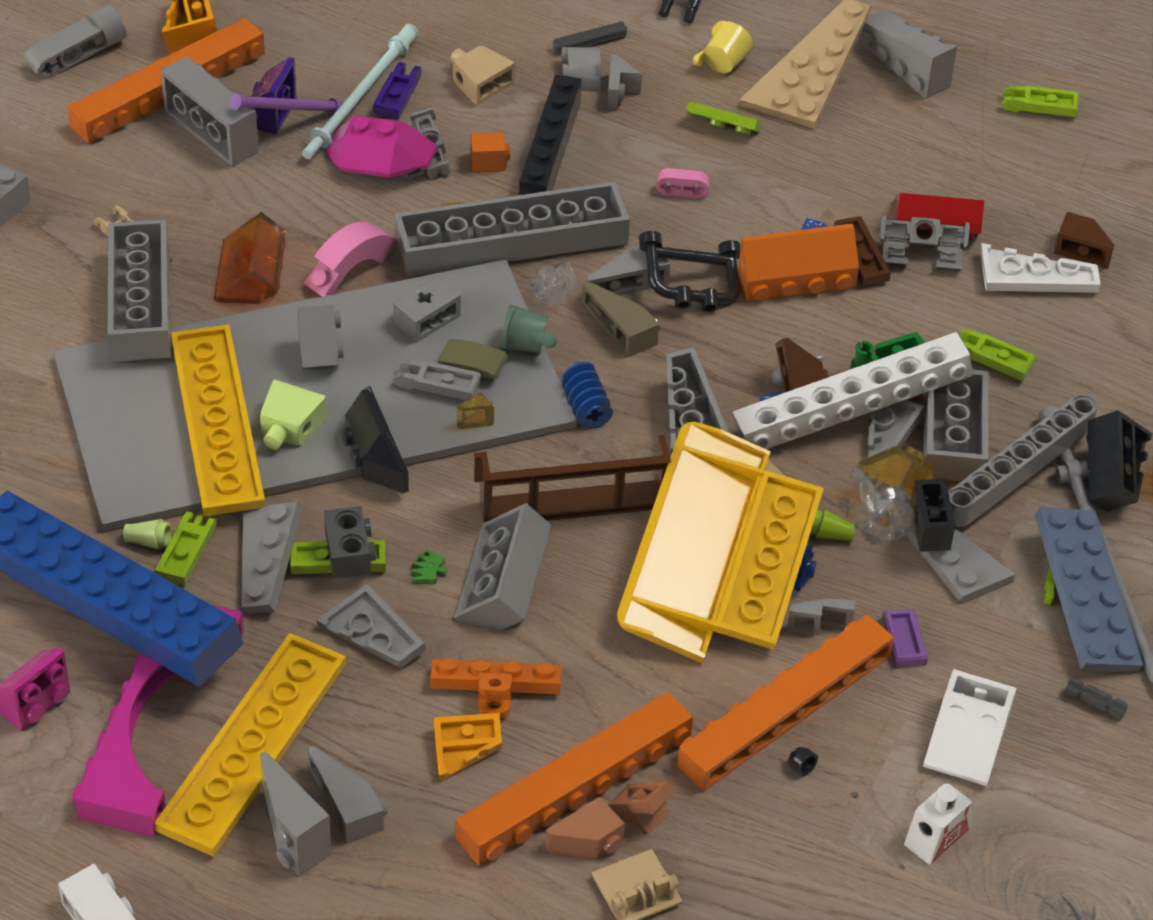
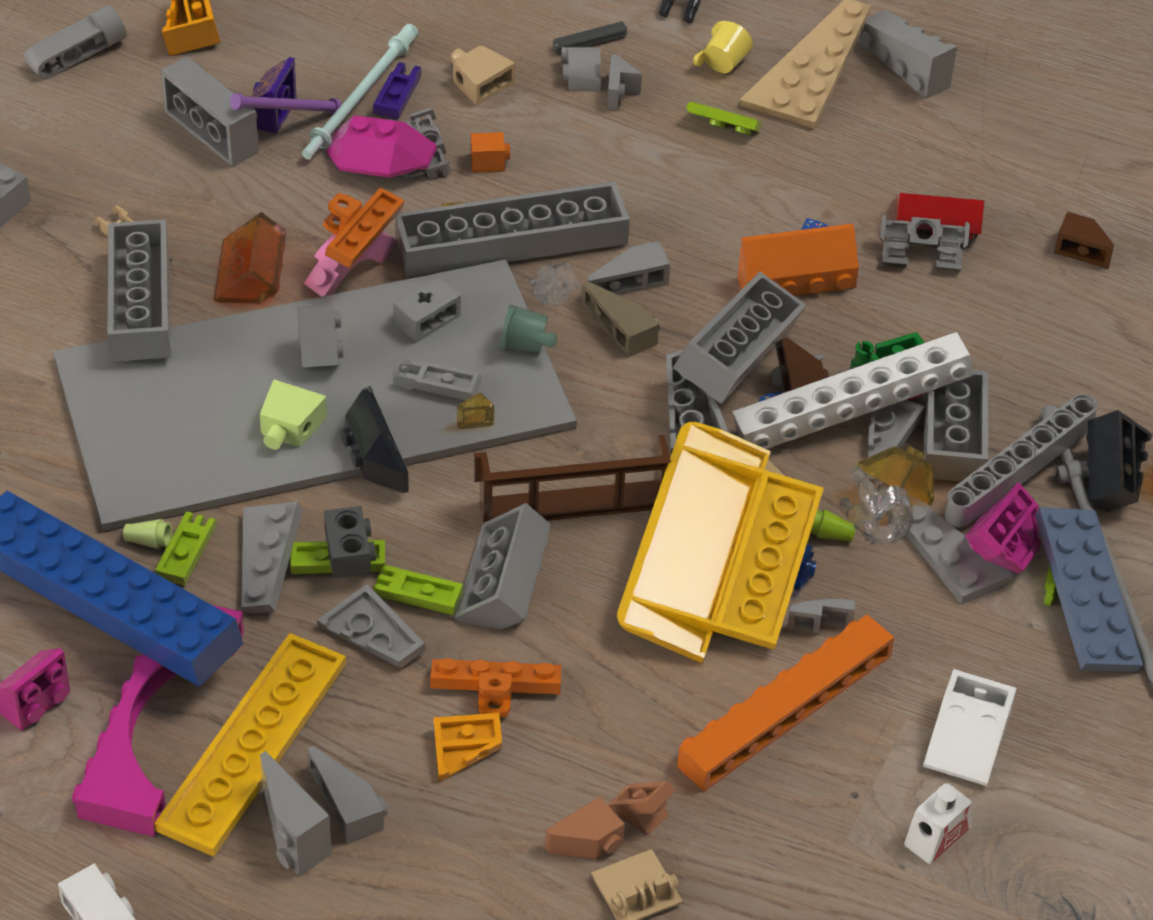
orange brick [67,17,265,144] -> none
yellow plate [171,324,266,517] -> none
bright green piece [411,549,447,584] -> none
olive slope [438,339,508,379] -> none
orange brick [455,691,693,866] -> none
black brick [519,74,582,195] -> none
blue piece [561,362,613,428] -> none
black bar [639,231,741,312] -> none
bright pink beam [656,168,710,199] -> none
black hinge [788,747,818,776] -> none
reddish brown plate [834,216,891,286] -> none
medium lavender tile [882,609,928,668] -> none
black brick [910,479,955,552] -> none
lime hinge [959,328,1036,382] -> none
white wing [980,243,1101,293] -> none
lime hinge [1002,85,1079,118] -> none
dark grey axle [1065,678,1128,719] -> none
none -> orange plate [323,187,405,268]
none -> lime hinge [373,565,463,615]
none -> light grey brick [673,272,807,404]
none -> dark pink wedge [965,482,1041,574]

